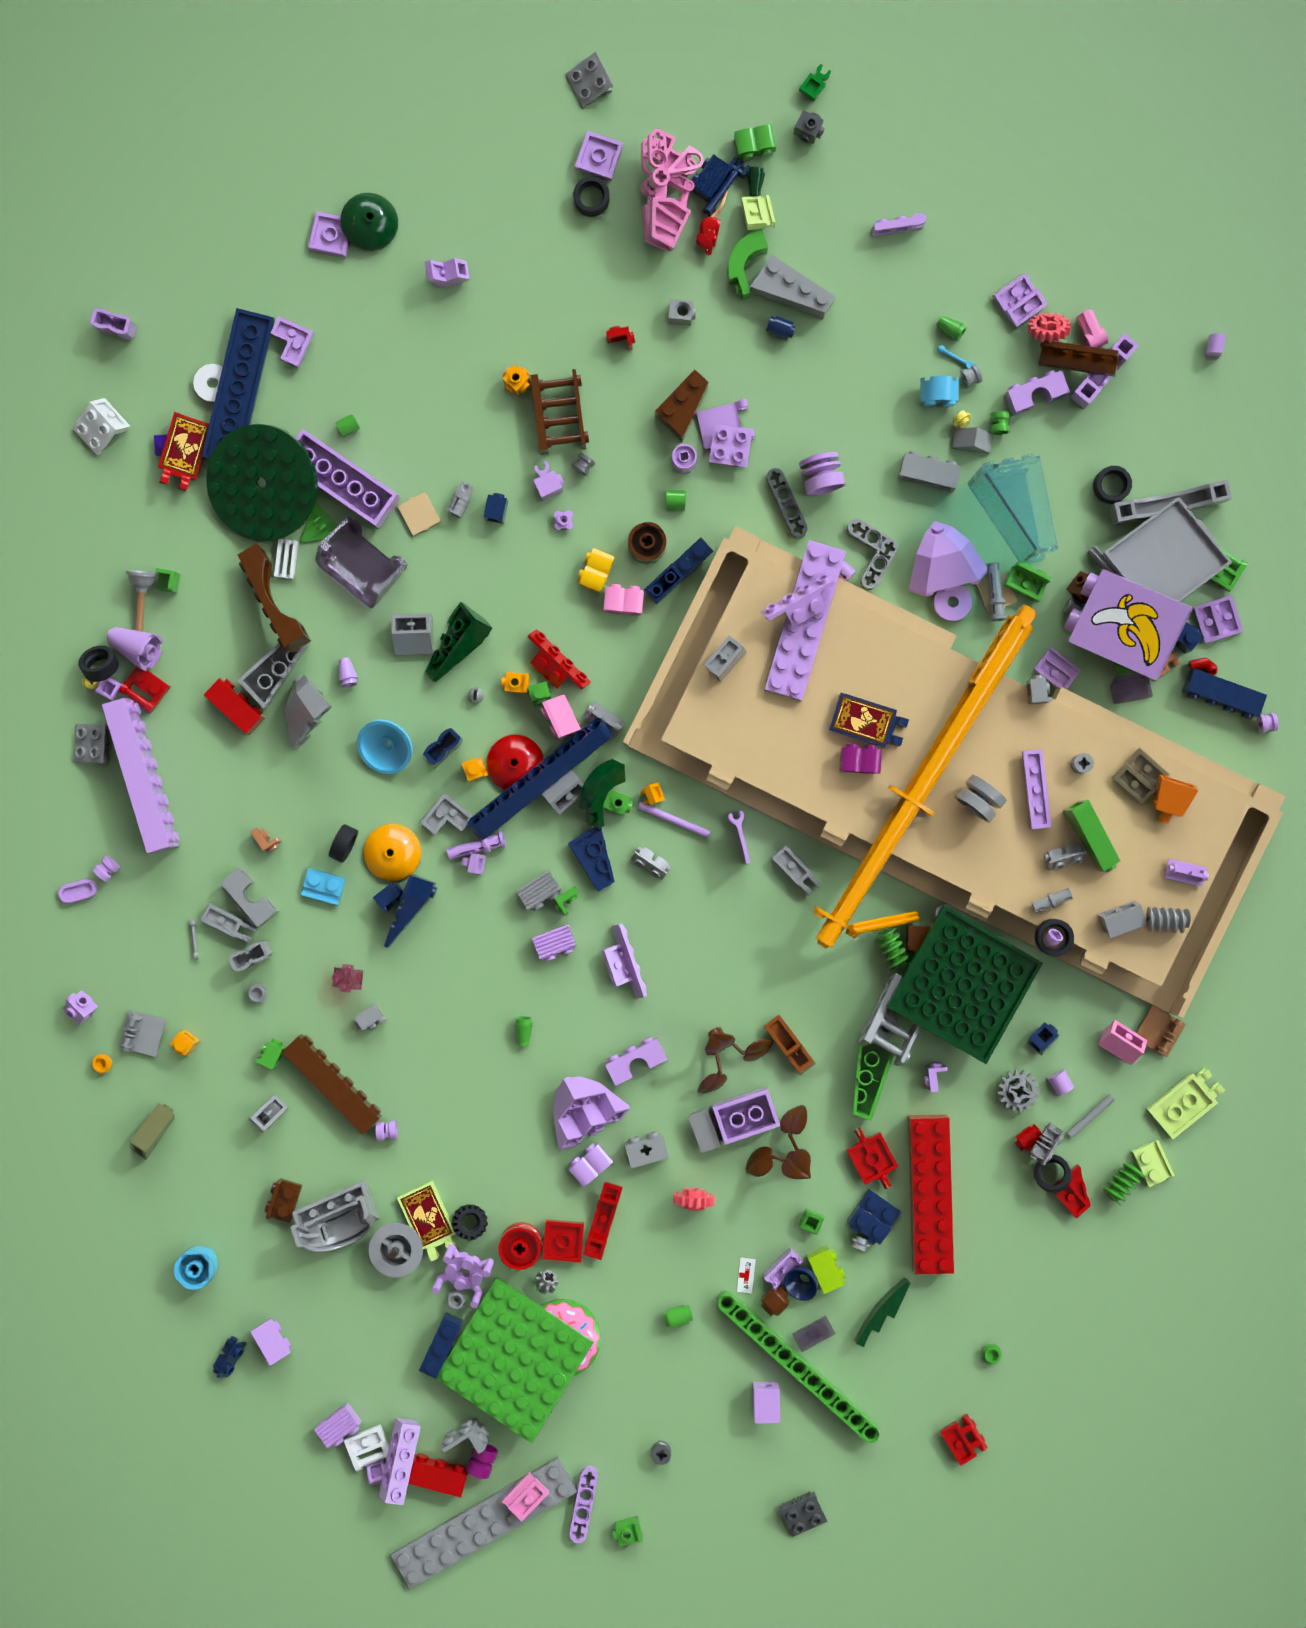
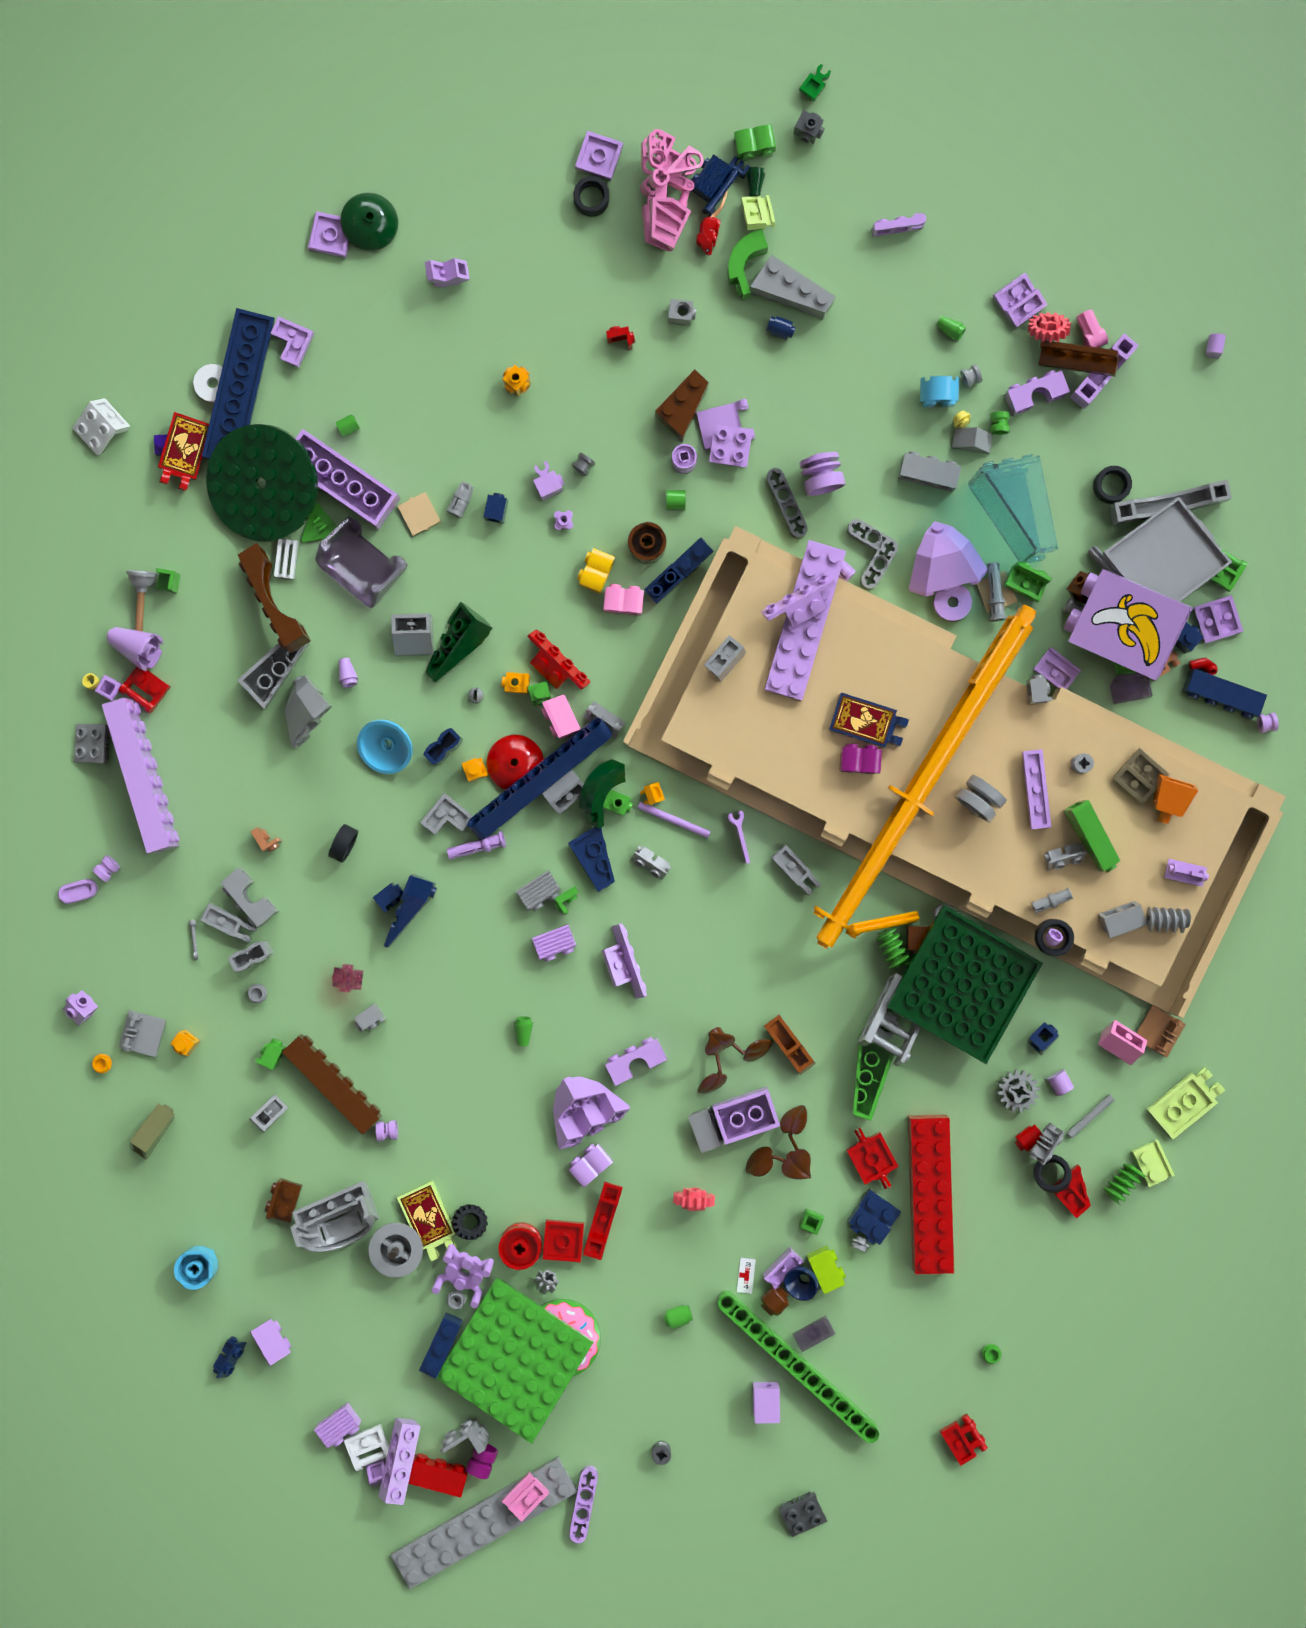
black tyre [78,645,119,682] -> none
lavender brick [90,309,137,340] -> none
red brick [204,678,265,735] -> none
medium azure plate [301,868,346,905] -> none
light orange dish [364,824,421,881] -> none
lavender tile [462,853,486,874] -> none
reddish brown fence [530,369,589,455] -> none
light grey hinge [566,51,613,108] -> none
bright green brick [613,1516,643,1546] -> none
light grey brick [625,1131,668,1168] -> none
dark green slope [855,1277,911,1347] -> none
lavender bracket [924,1062,948,1092] -> none
medium azure hinge [938,345,974,369] -> none

